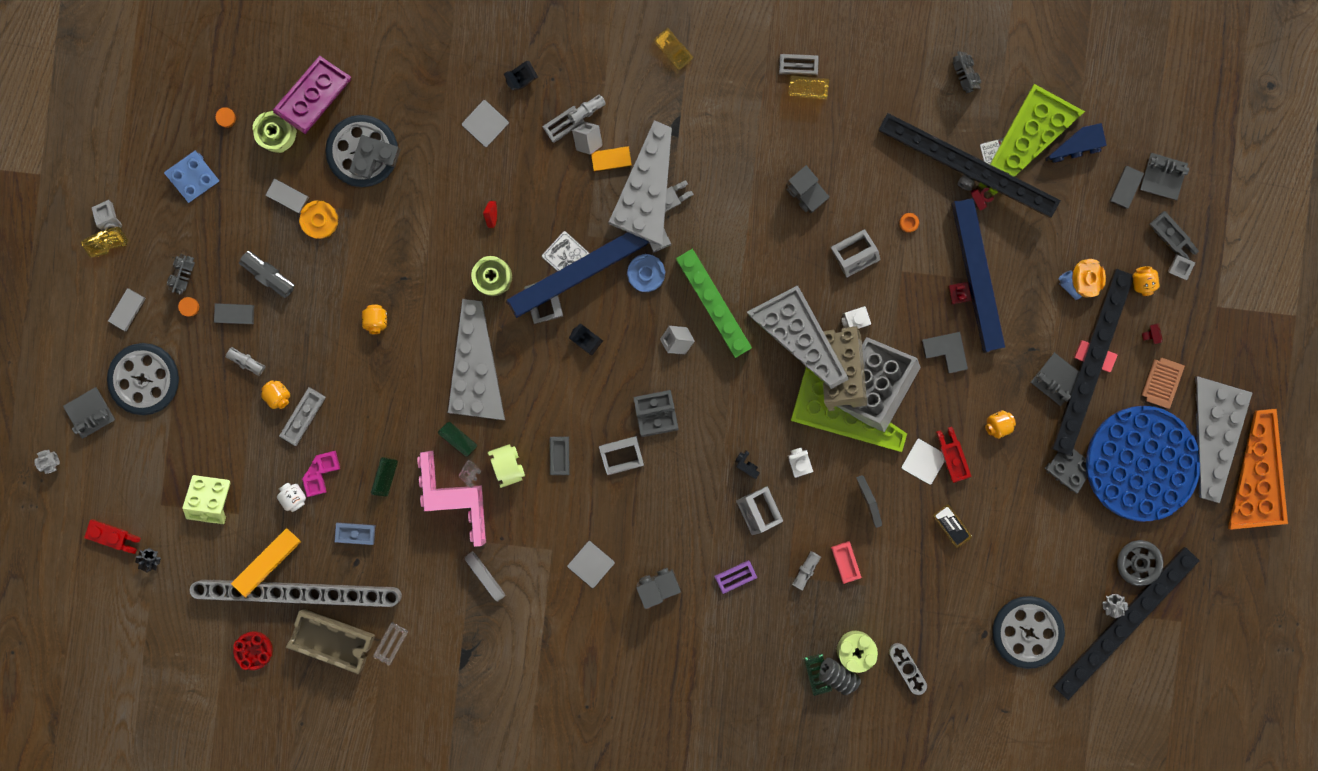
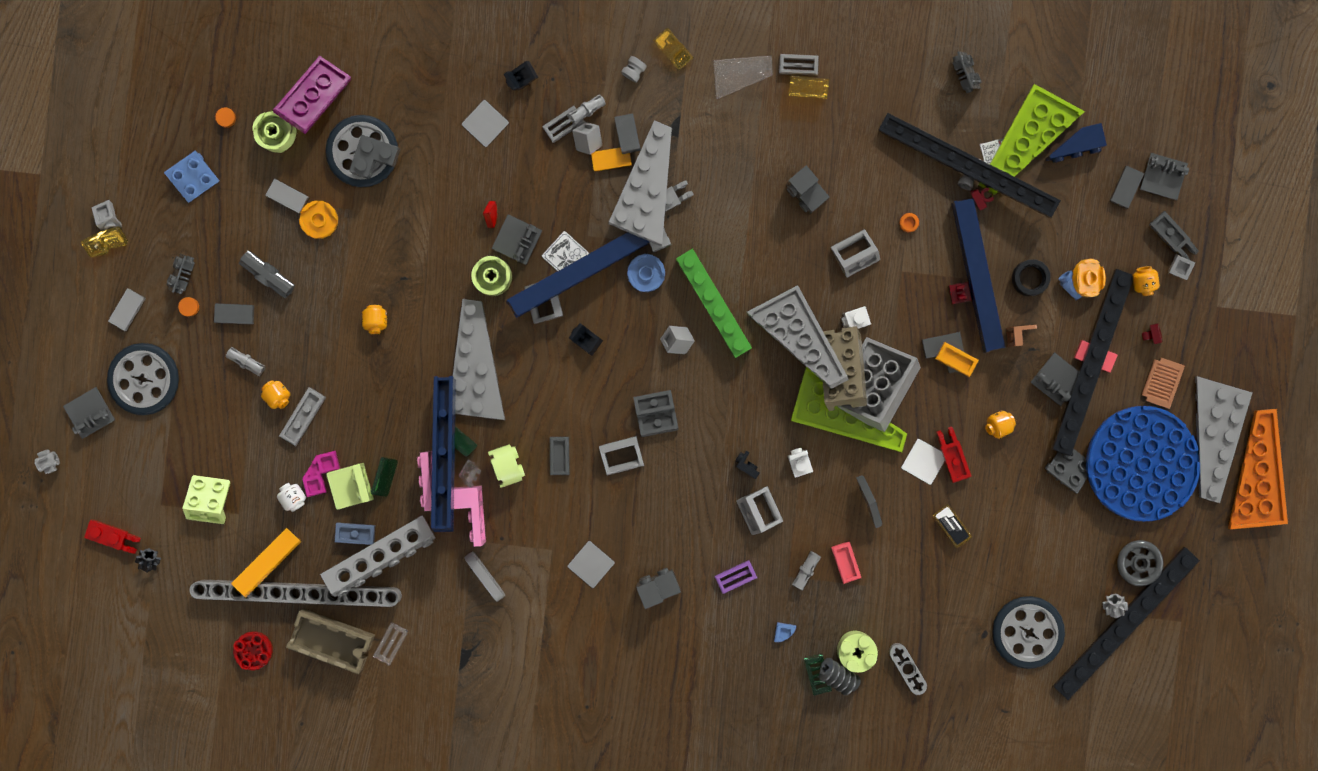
none -> light grey brick [320,515,436,597]
none -> yellowish green bracket [327,463,374,509]
none -> dark blue tile [431,376,456,532]
none -> dark grey hinge [492,214,542,265]
none -> dark grey tile [614,113,641,154]
none -> light grey wheel [621,56,647,83]
none -> clear wedge [713,56,773,99]
none -> medium blue tile [774,622,796,642]
none -> light orange tile [935,342,979,377]
none -> nougat panel [1006,325,1037,347]
none -> black tyre [1012,259,1051,296]

